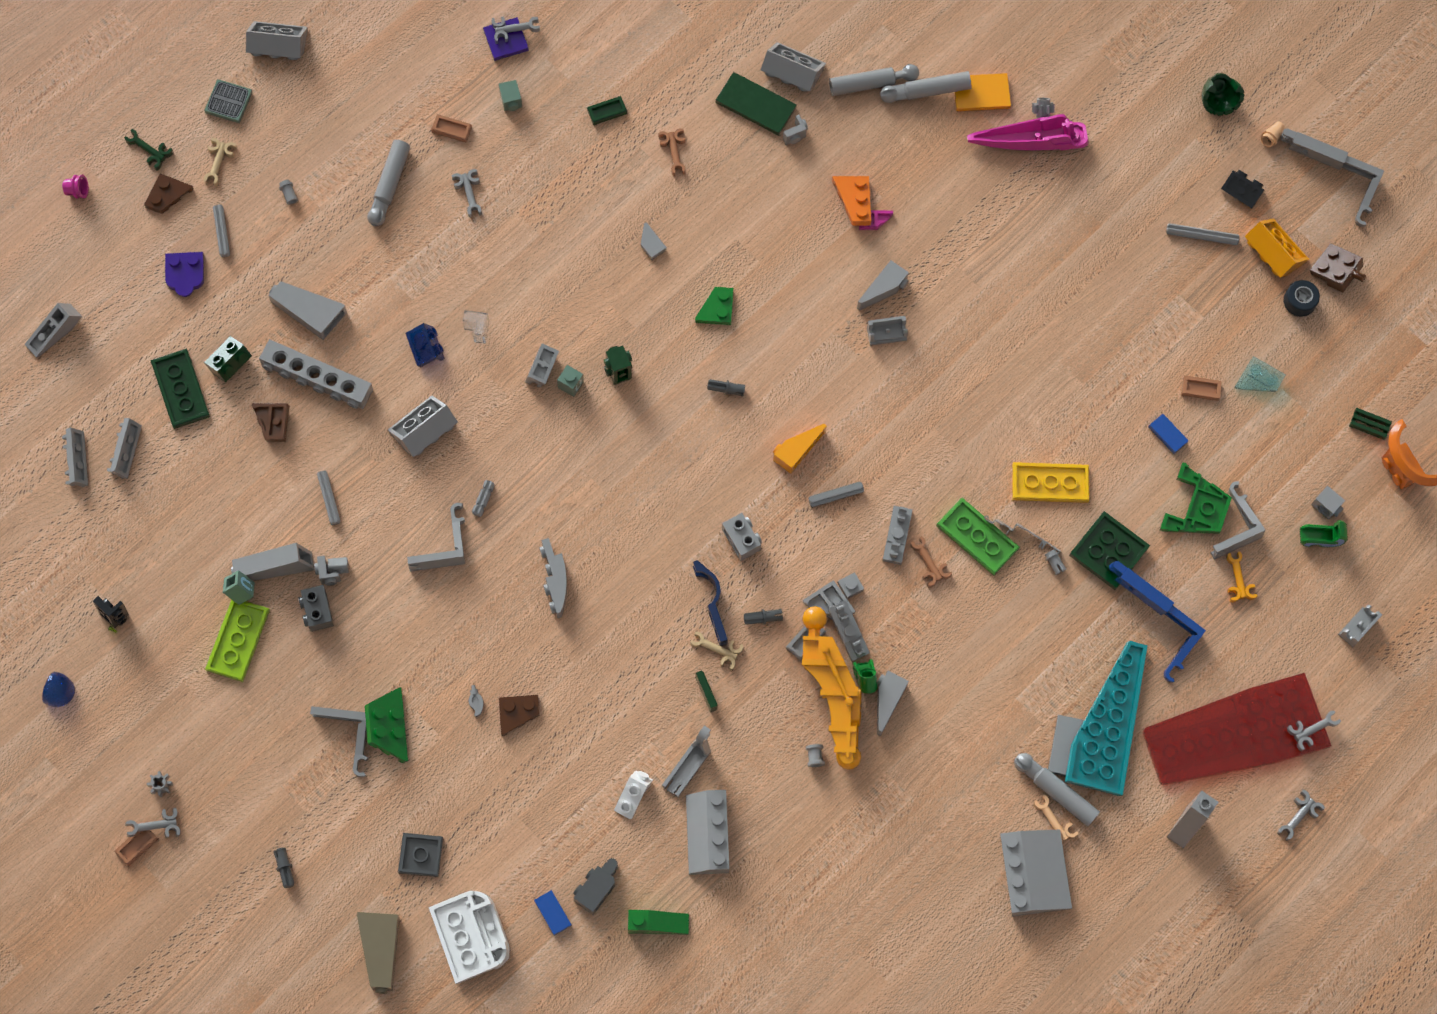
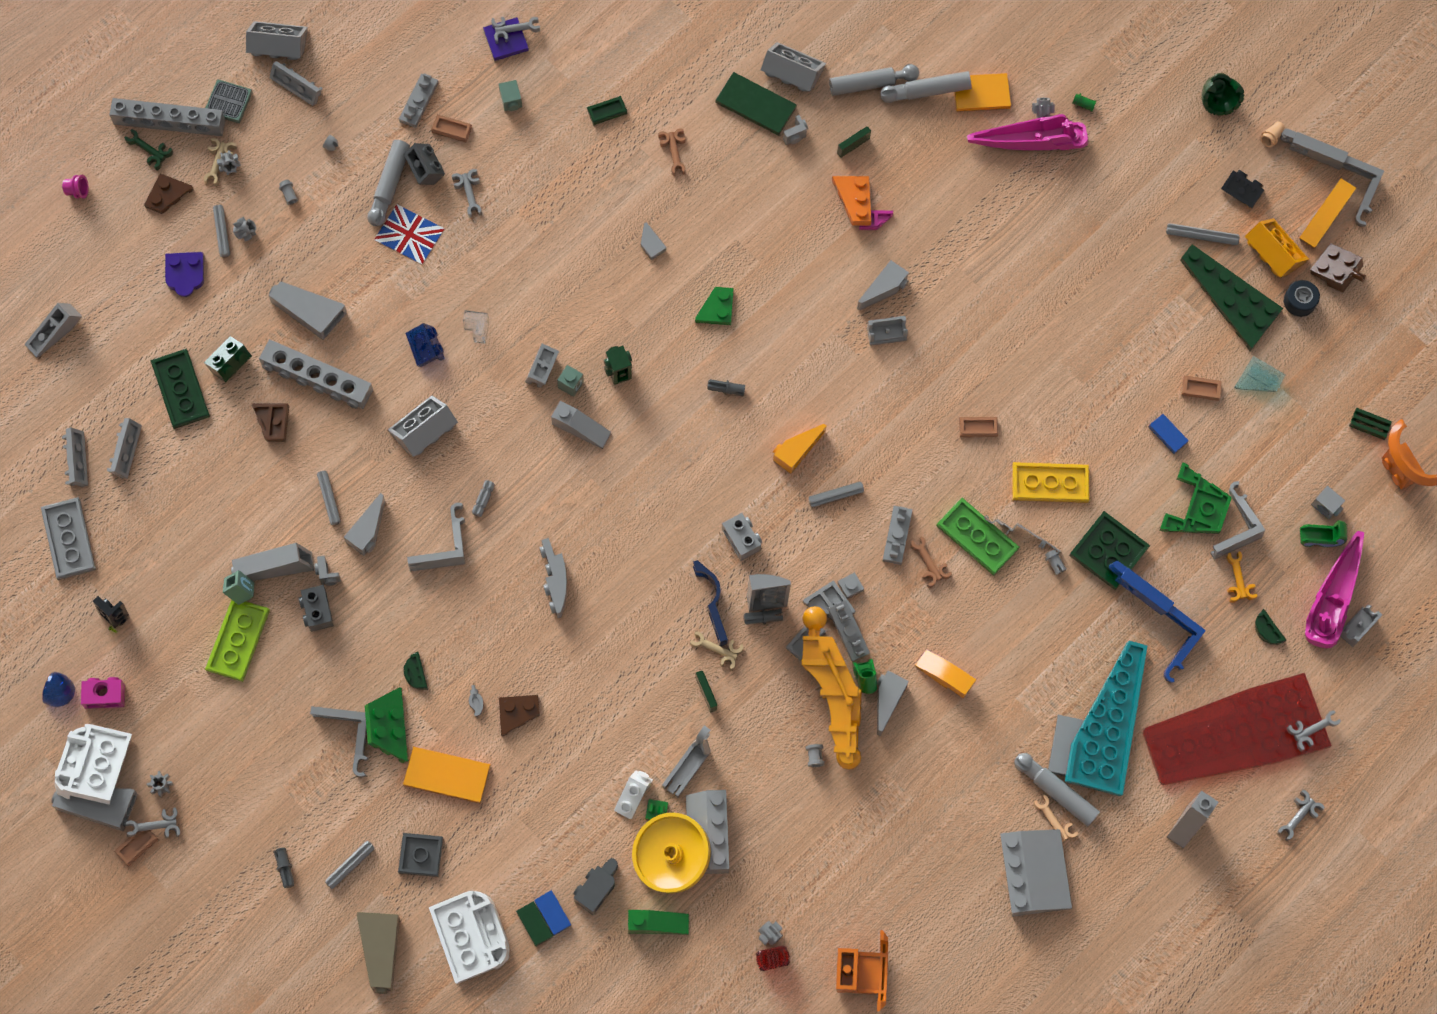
light grey piece [328,557,349,574] -> none
none -> light grey tile [41,497,96,580]
none -> light grey slope [51,788,138,831]
none -> white plate [55,724,132,805]
none -> dark pink brick [81,677,125,709]
none -> light grey brick [109,98,225,136]
none -> light grey gear [216,150,241,175]
none -> light grey gear [233,217,256,242]
none -> light grey plate [269,61,322,106]
none -> light grey hinge [322,135,338,151]
none -> light grey axle [325,841,374,889]
none -> light grey slope [344,493,385,556]
none -> sticker [374,204,445,264]
none -> light grey plate [399,74,438,128]
none -> light orange tile [403,746,490,804]
none -> dark grey brick [404,143,445,185]
none -> dark green tile [404,652,428,690]
none -> dark green tile [516,901,553,947]
none -> light grey slope [551,401,611,449]
none -> yellow dish [632,813,711,894]
none -> green tile [645,799,668,820]
none -> light grey slope [747,574,791,612]
none -> clear red gear [756,946,790,971]
none -> light grey gear [758,921,783,946]
none -> orange piece [836,930,888,1011]
none -> dark green tile [837,126,871,158]
none -> light orange slope [915,650,976,698]
none -> nougat tile [959,417,998,437]
none -> green pin [1072,93,1096,112]
none -> dark green wing [1180,244,1283,351]
none -> dark green tile [1255,609,1287,645]
none -> light orange slope [1299,178,1356,248]
none -> dark pink piece [1305,531,1364,649]

